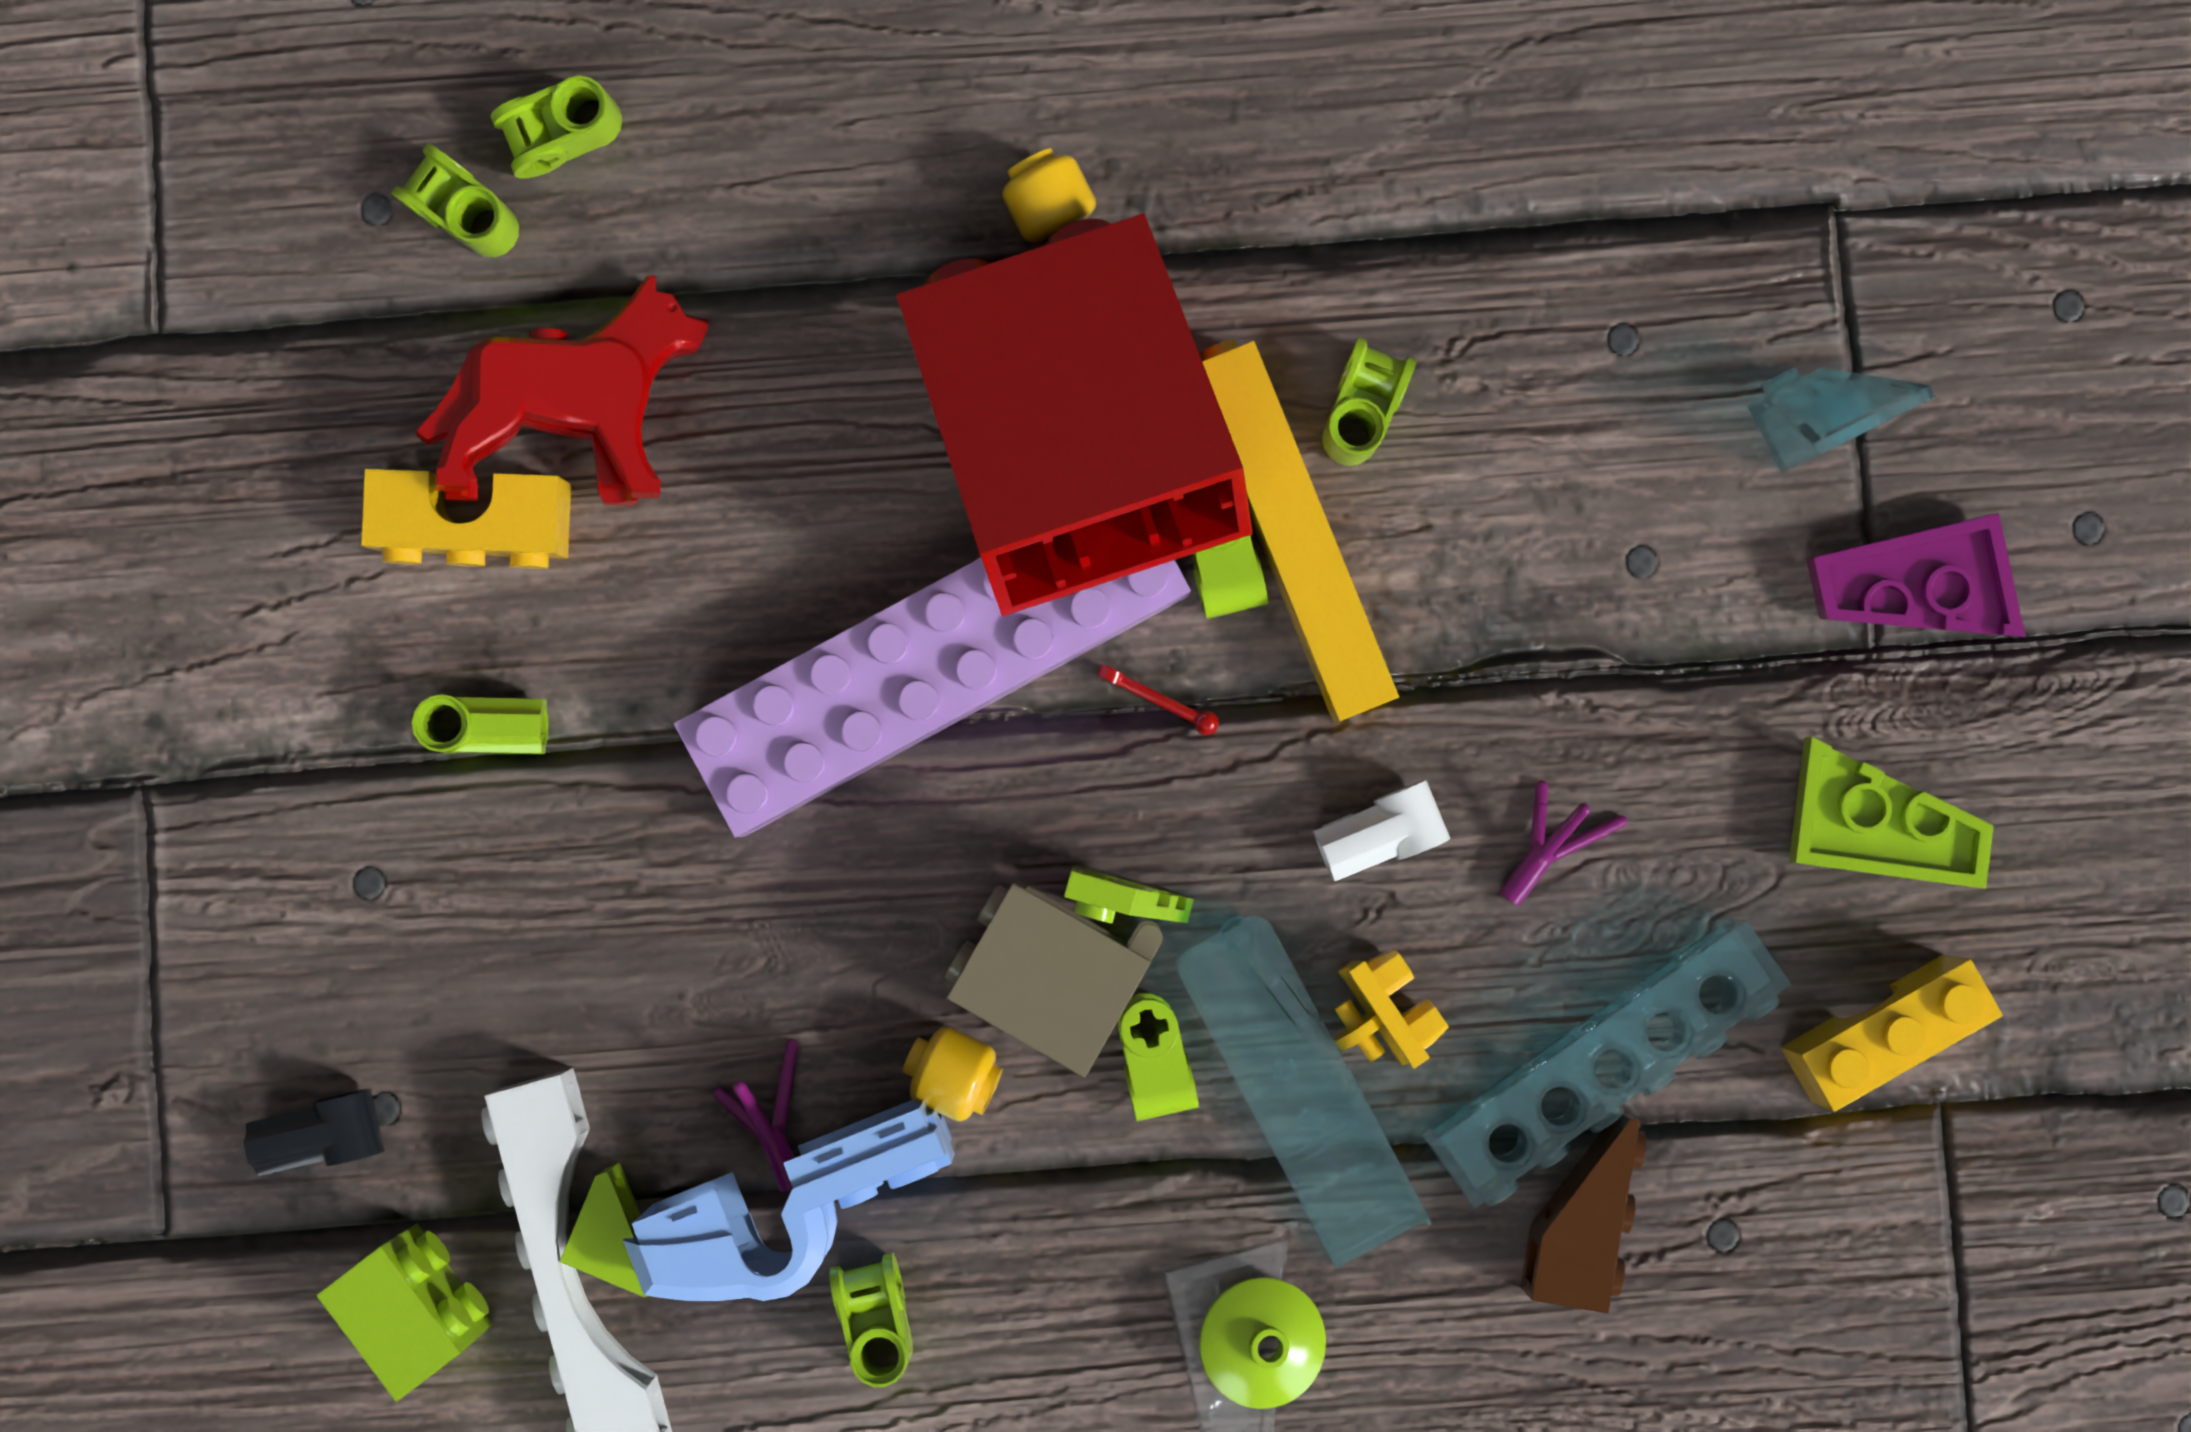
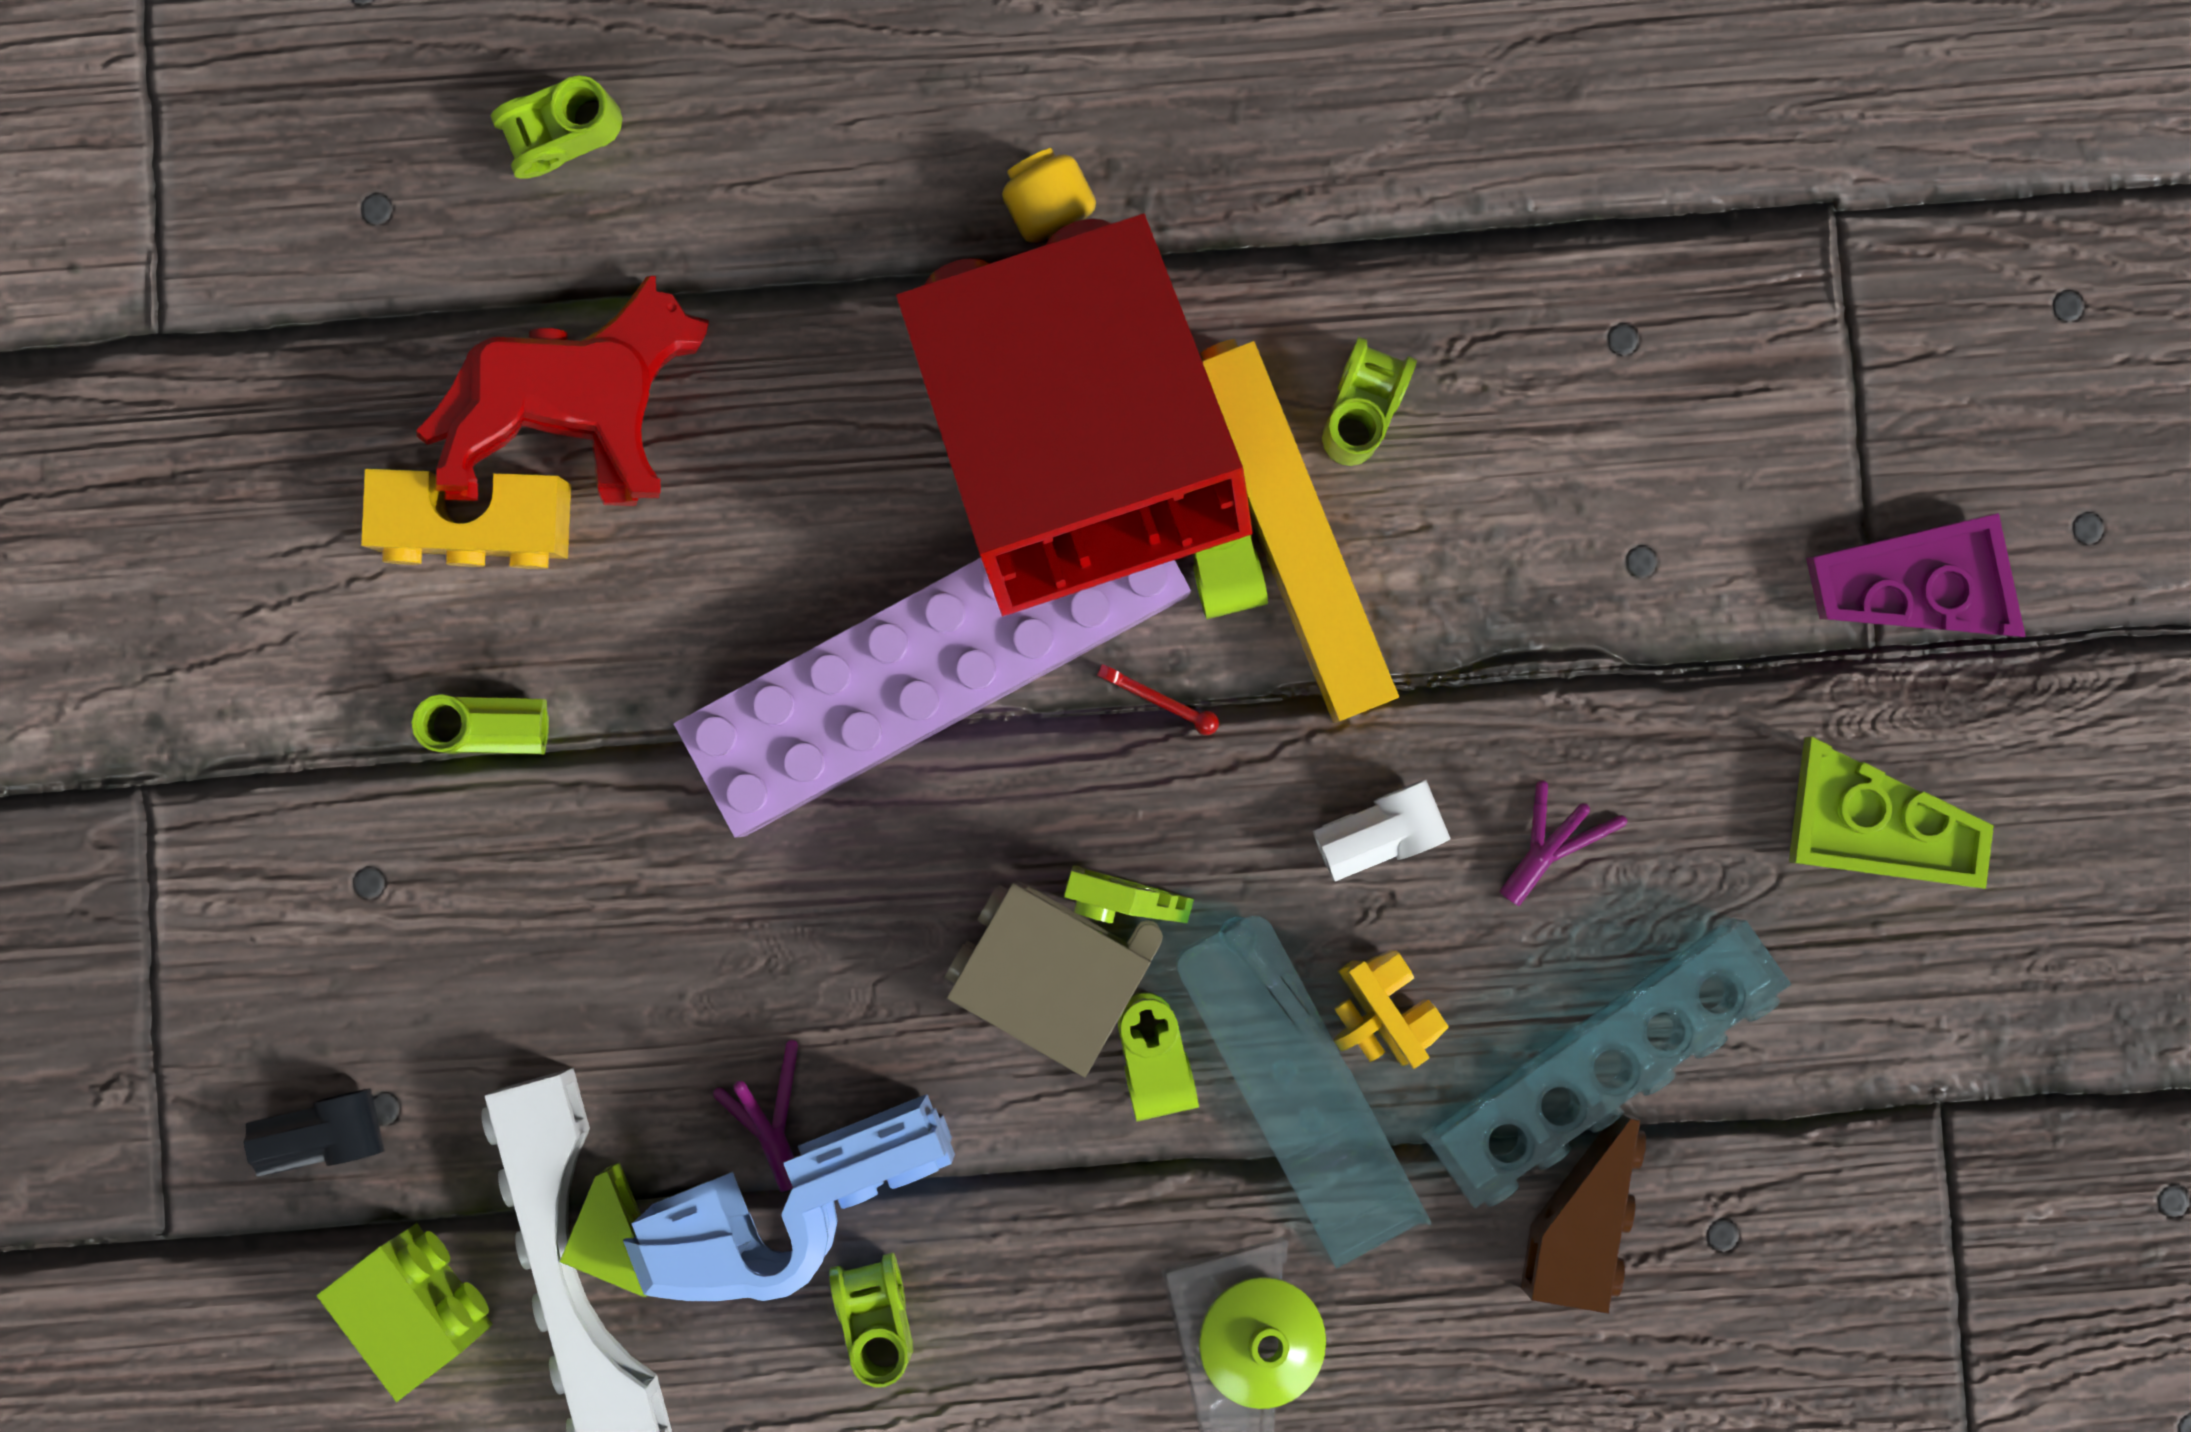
lime piece [390,142,519,258] -> none
yellow head [903,1026,1003,1122] -> none
clear light blue slope [1747,367,1936,473] -> none
yellow arch [1780,954,2003,1112] -> none

